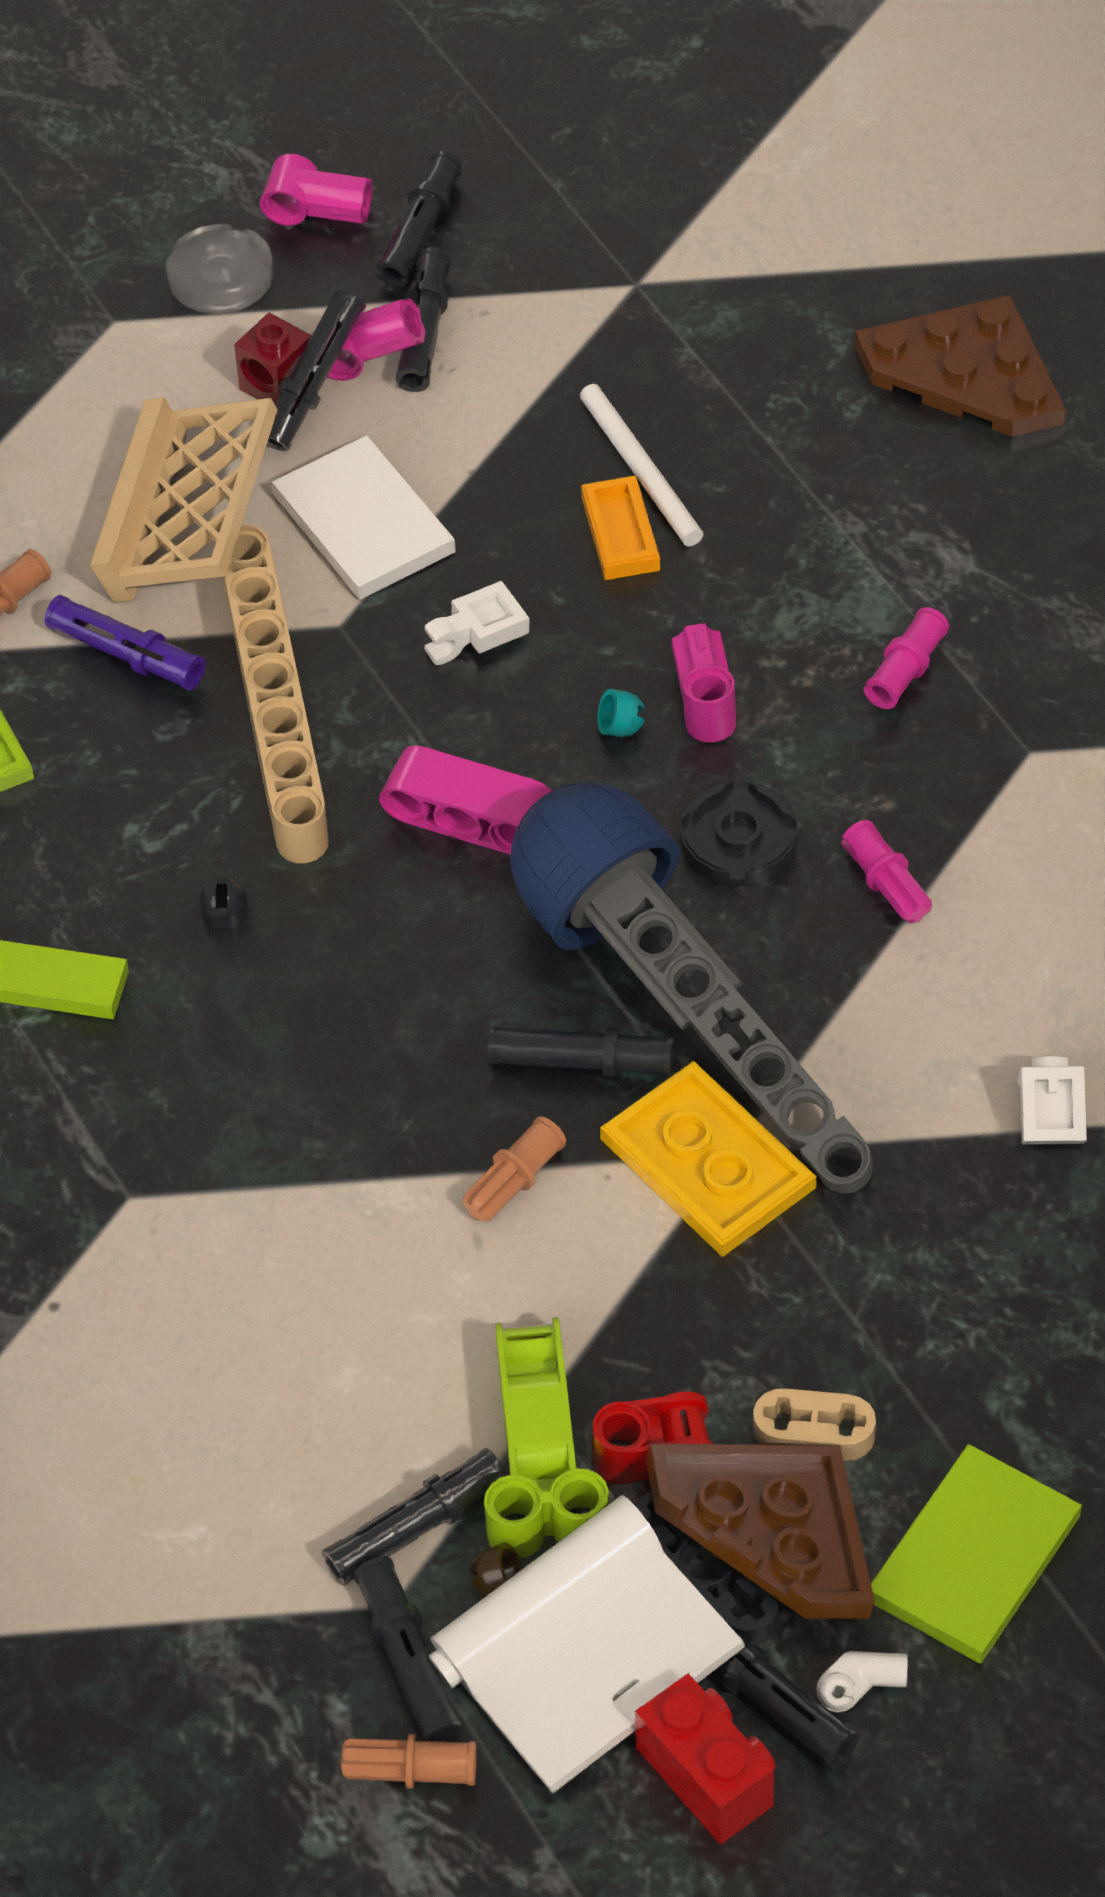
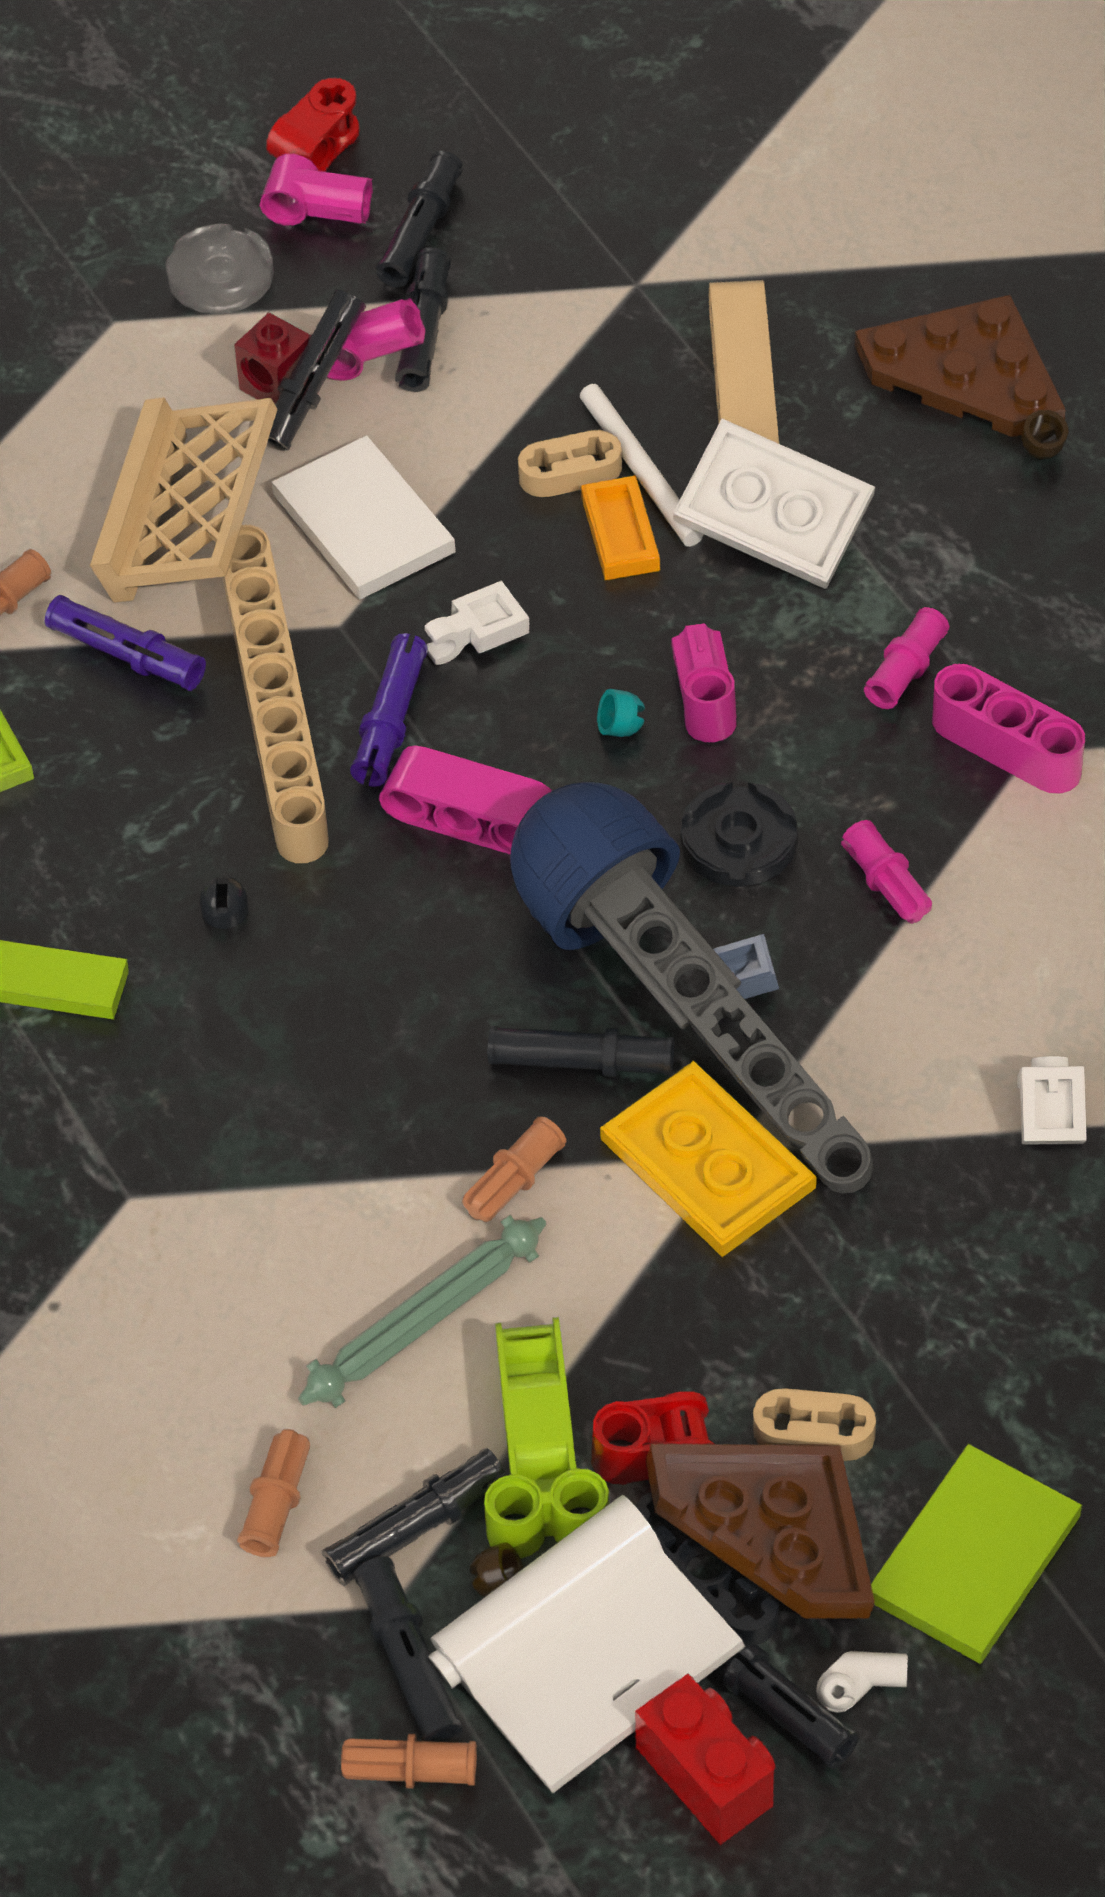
none -> nougat axle [237,1429,310,1557]
none -> red piece [266,78,360,172]
none -> sand green wheel [298,1214,547,1408]
none -> dark purple pin [350,633,428,787]
none -> tan beam [518,430,622,497]
none -> white tile [673,419,875,589]
none -> tan beam [709,280,779,444]
none -> sand blue tile [713,934,779,999]
none -> dark pink beam [932,664,1085,794]
none -> dark brown hinge [1022,410,1068,459]

